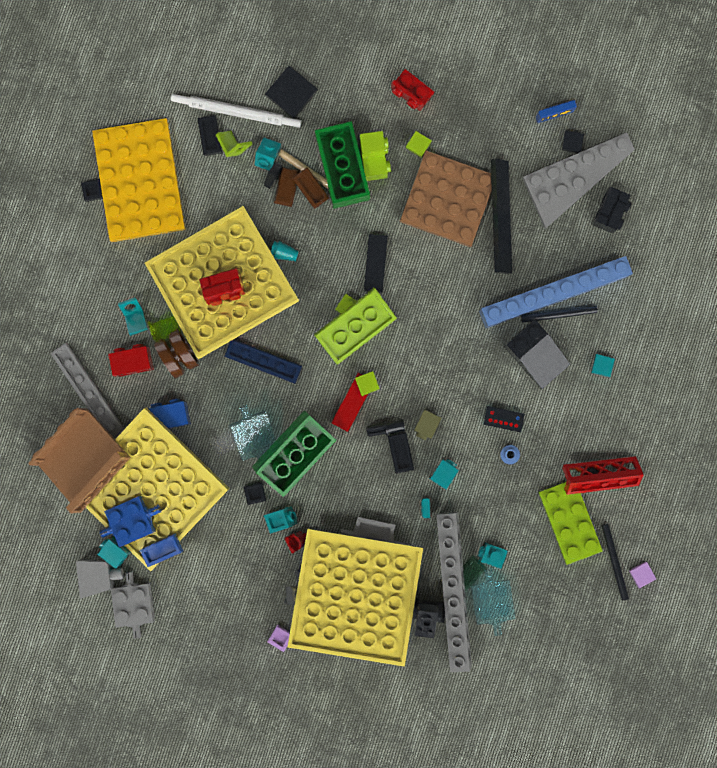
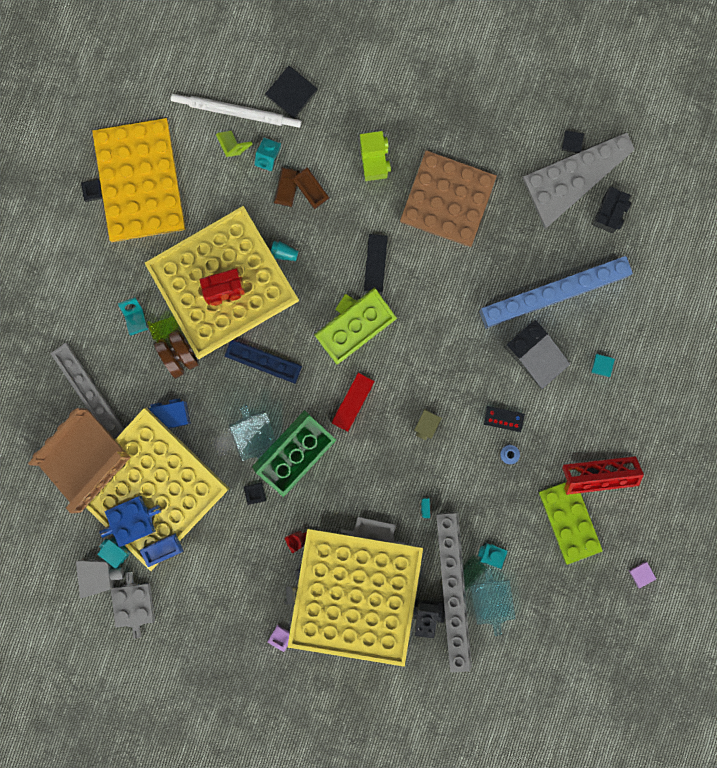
red brick [108,344,154,378] -> none
black tile [197,115,223,156] -> none
black tile [264,162,283,189] -> none
teal bracket [264,506,297,534] -> none
tan bar [278,149,328,189] -> none
green brick [315,121,370,209] -> none
lime tile [355,371,380,396] -> none
black axle [366,419,405,437] -> none
black tile [388,433,414,474] -> none
red bracket [391,69,434,111] -> none
lime tile [406,131,432,158] -> none
teal brick [429,458,459,490] -> none
black tile [491,158,512,274] -> none
black bar [521,306,598,323] -> none
blue tile [536,100,577,123] -> none
black bar [601,523,629,601] -> none

